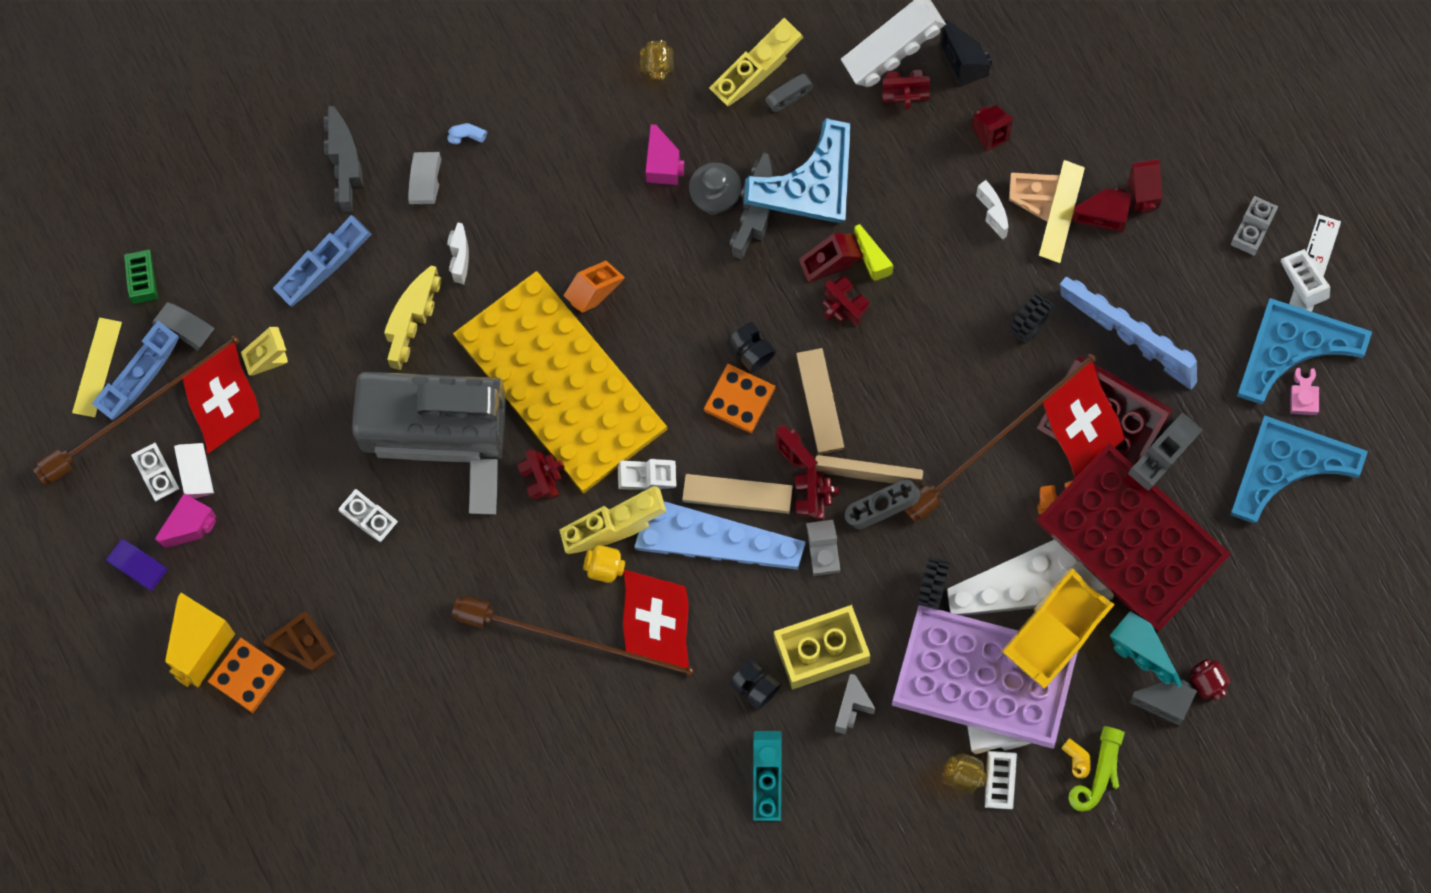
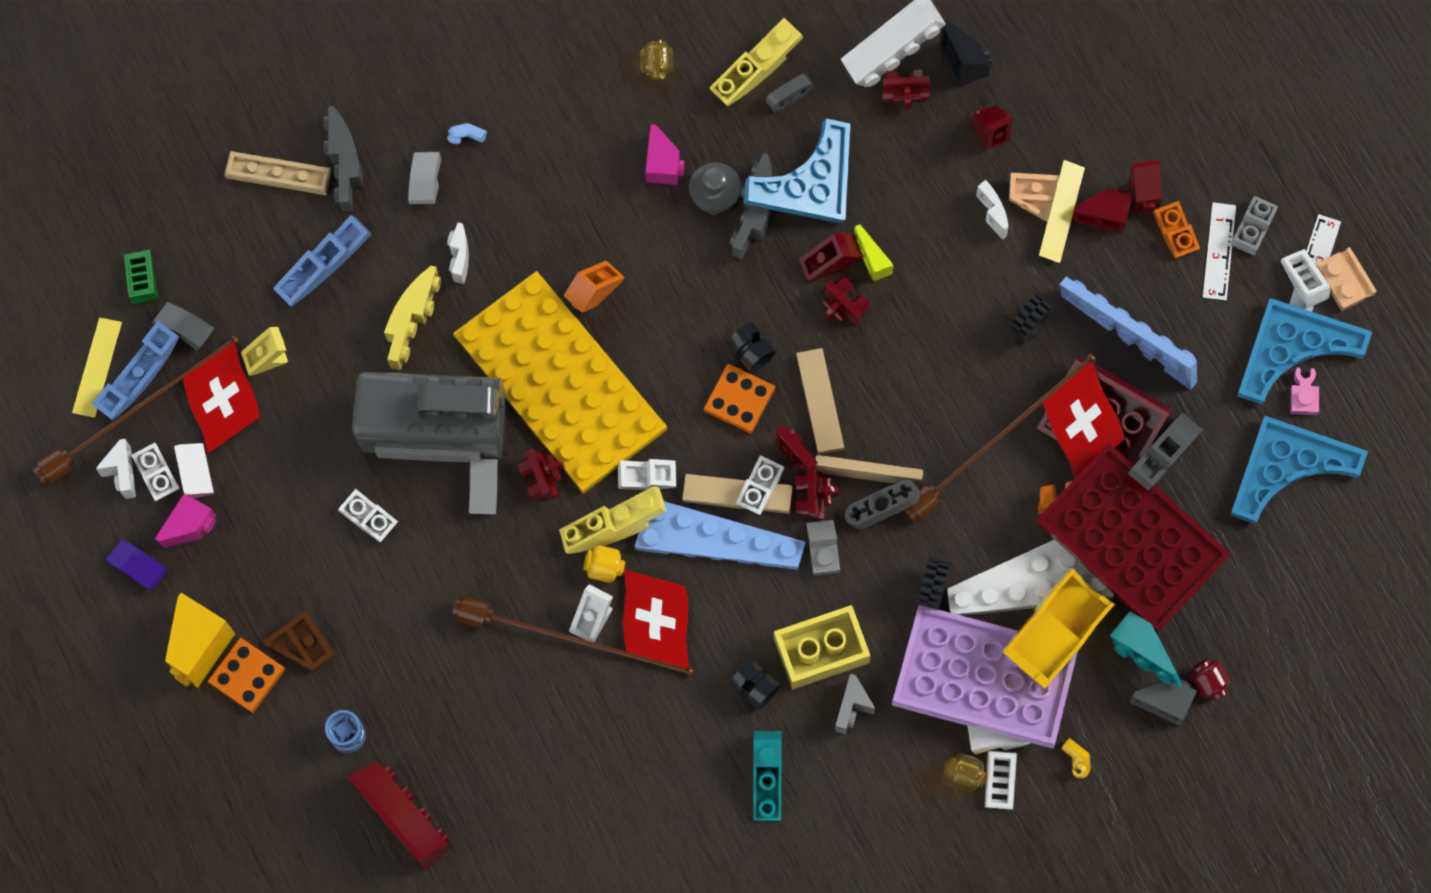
lime plant [1069,726,1125,812] -> none
none -> white slope [96,439,136,499]
none -> tan tile [224,151,332,195]
none -> medium blue wheel [325,710,366,753]
none -> dark red slope [348,761,451,871]
none -> white slope [569,585,613,642]
none -> white slope [736,456,785,515]
none -> orange slope [1153,201,1200,258]
none -> white sticker [1203,203,1236,300]
none -> light nougat plate [1316,247,1377,311]

